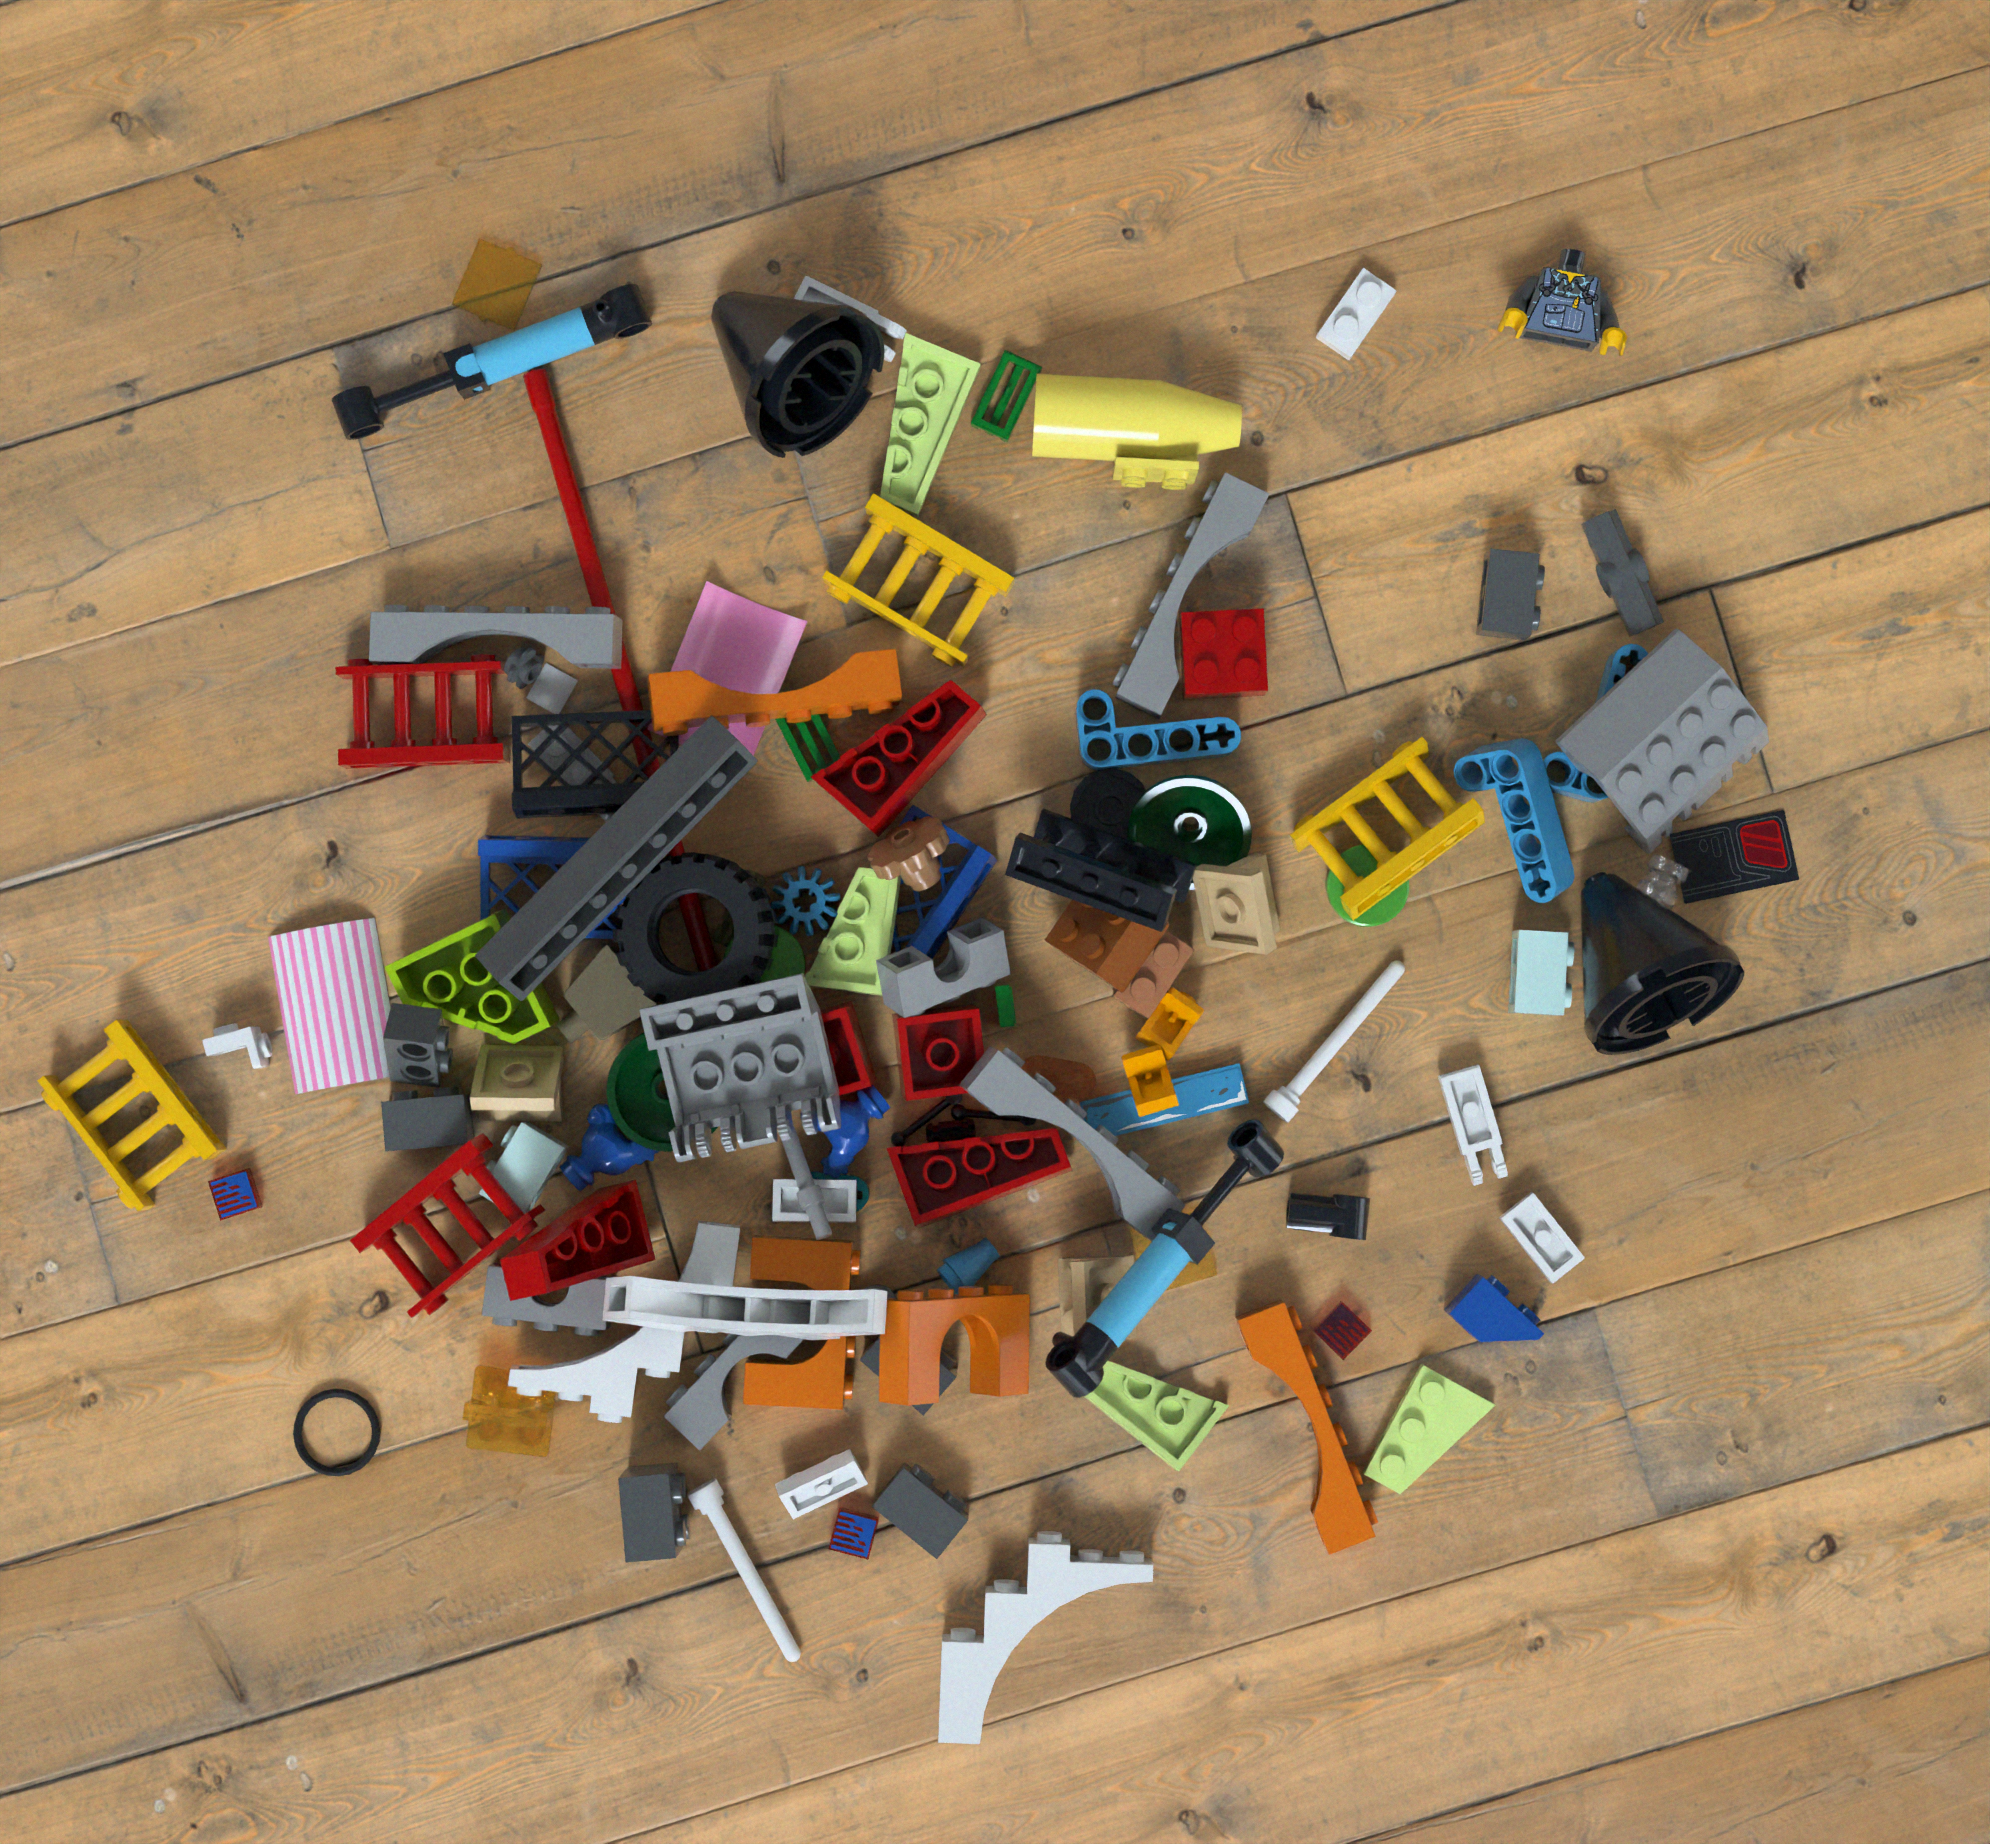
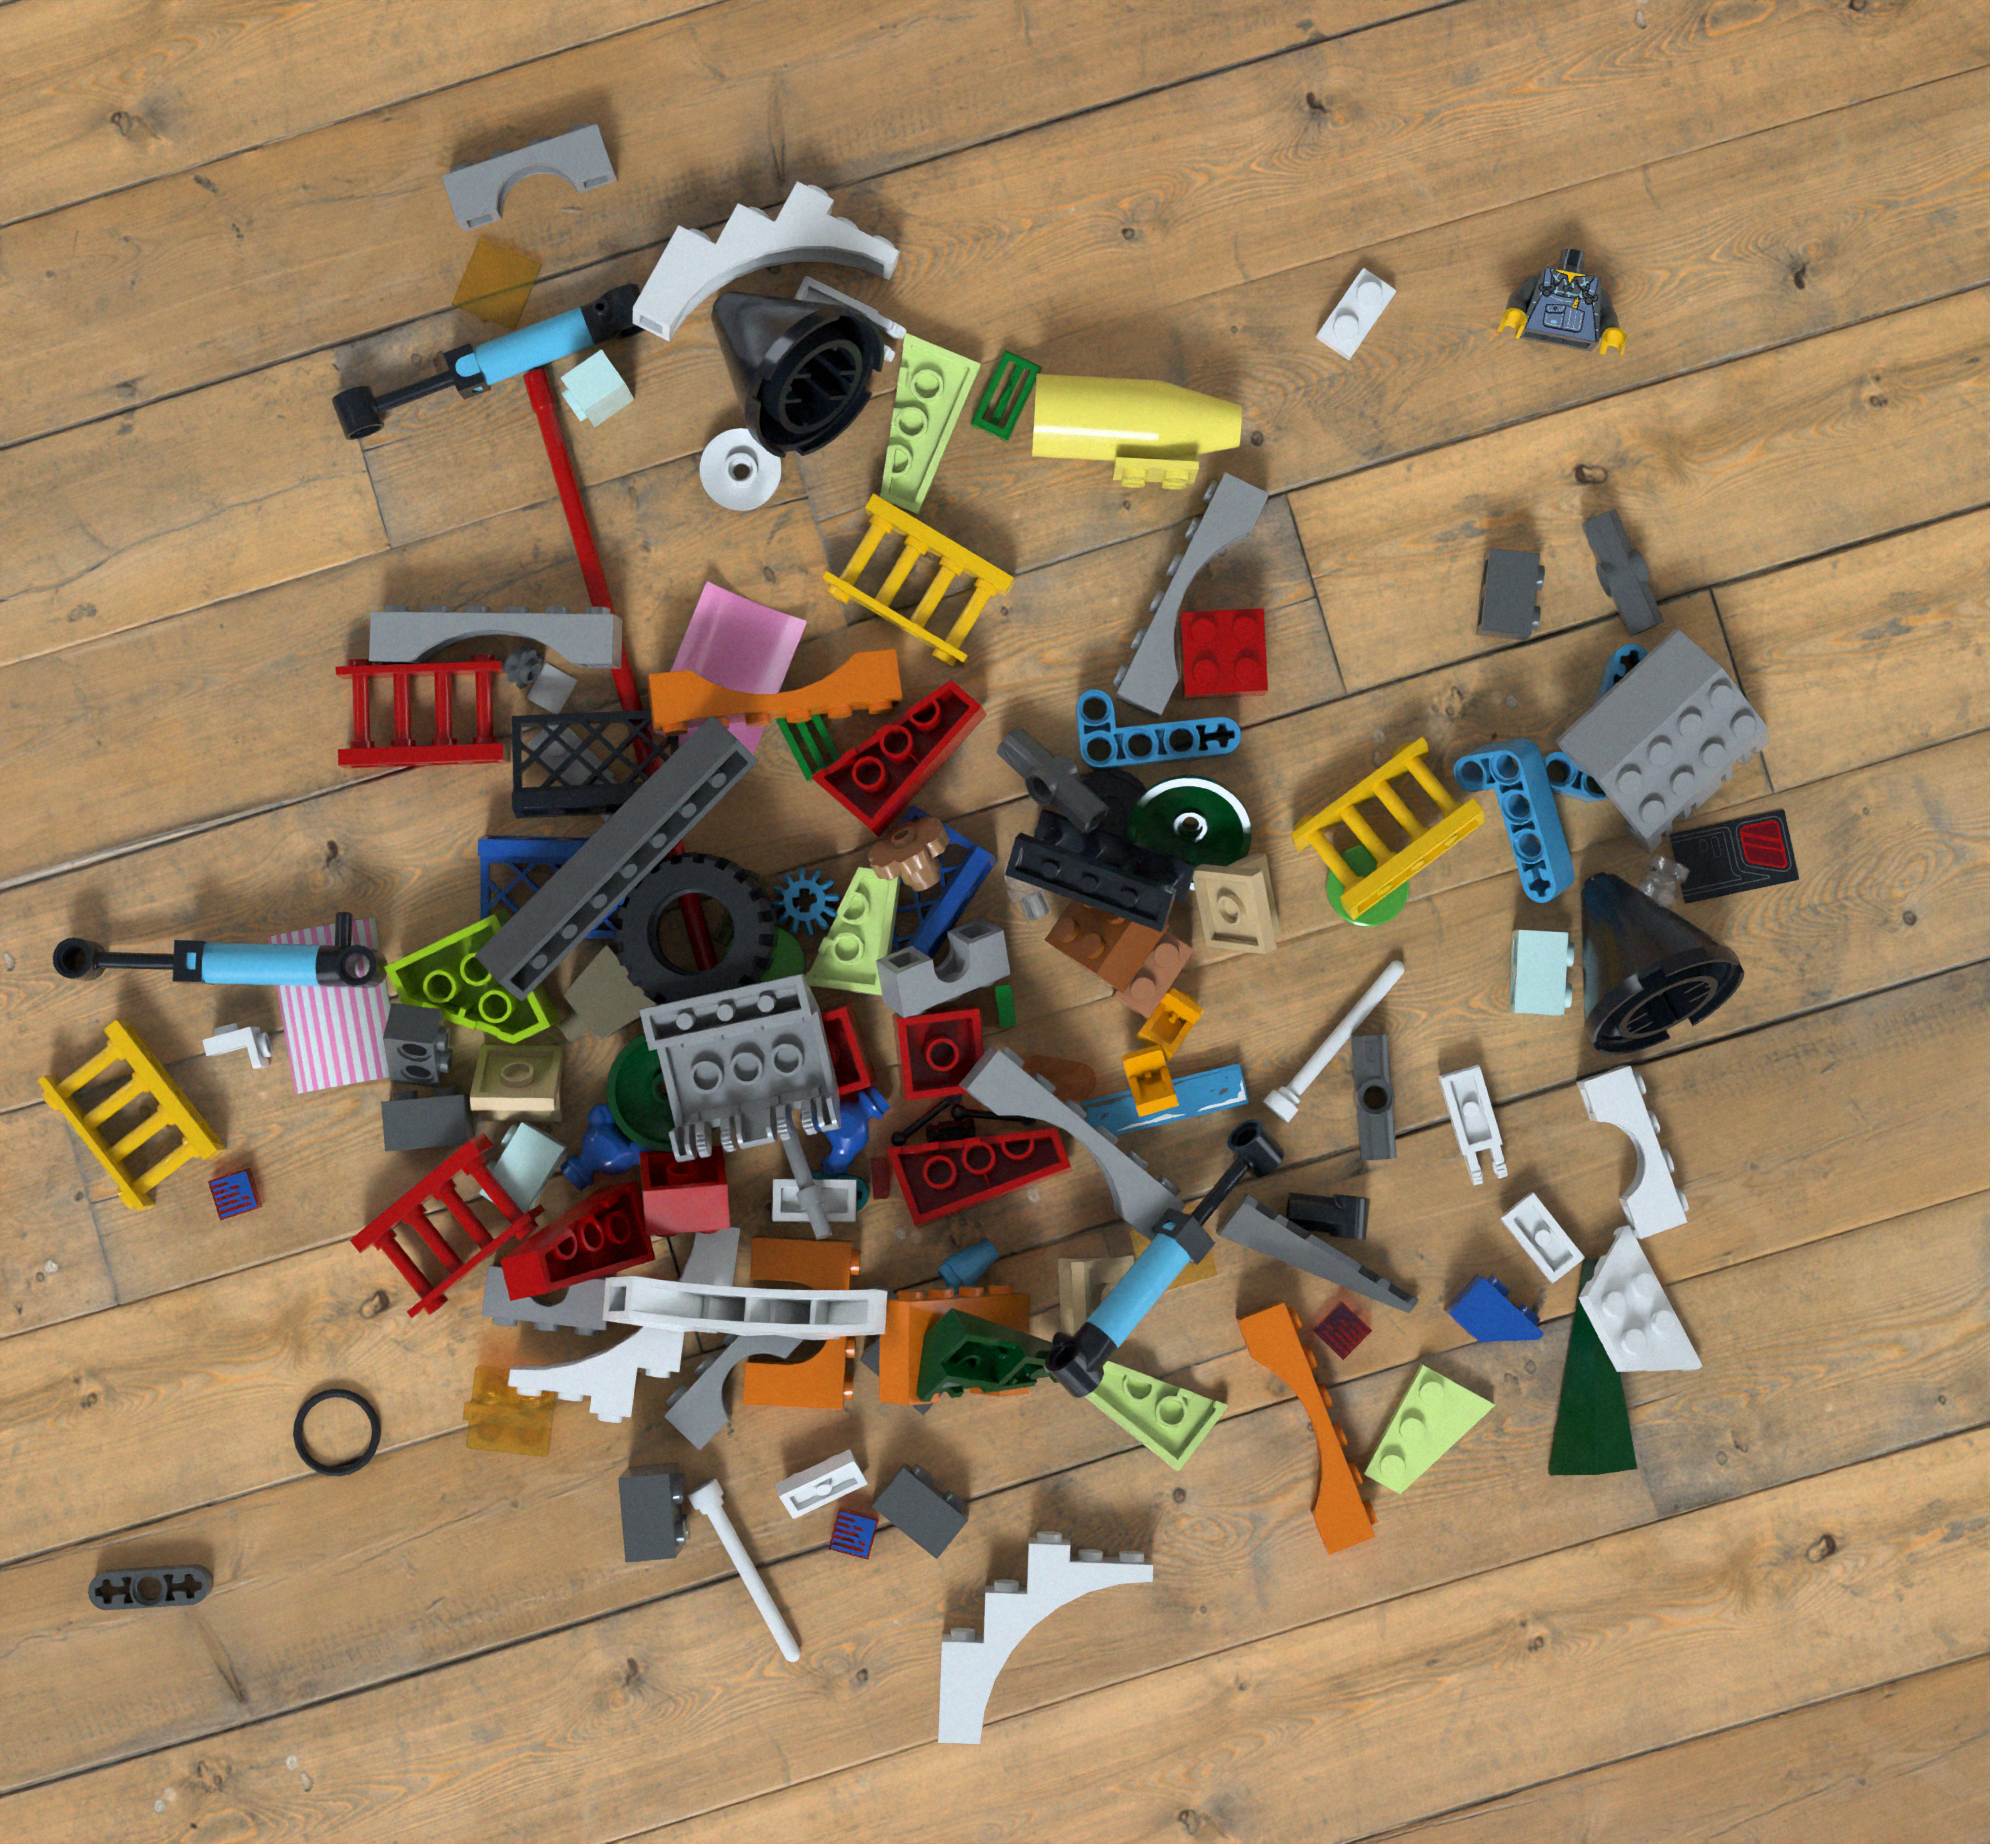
none -> piece [52,912,388,989]
none -> dark grey beam [88,1564,213,1610]
none -> light grey arch [441,123,617,232]
none -> light aqua brick [561,349,635,427]
none -> white arch [633,181,900,341]
none -> red brick [639,1145,730,1238]
none -> white dish [700,428,782,511]
none -> clear red tile [870,1156,891,1200]
none -> dark green wedge [916,1308,1059,1402]
none -> dark grey piece [996,727,1110,834]
none -> clear hips [1004,861,1051,923]
none -> dark grey wedge [1216,1193,1418,1313]
none -> dark grey piece [1351,1034,1397,1161]
none -> dark green wedge [1548,1258,1638,1476]
none -> white arch [1576,1065,1689,1239]
none -> white wing [1578,1225,1703,1372]

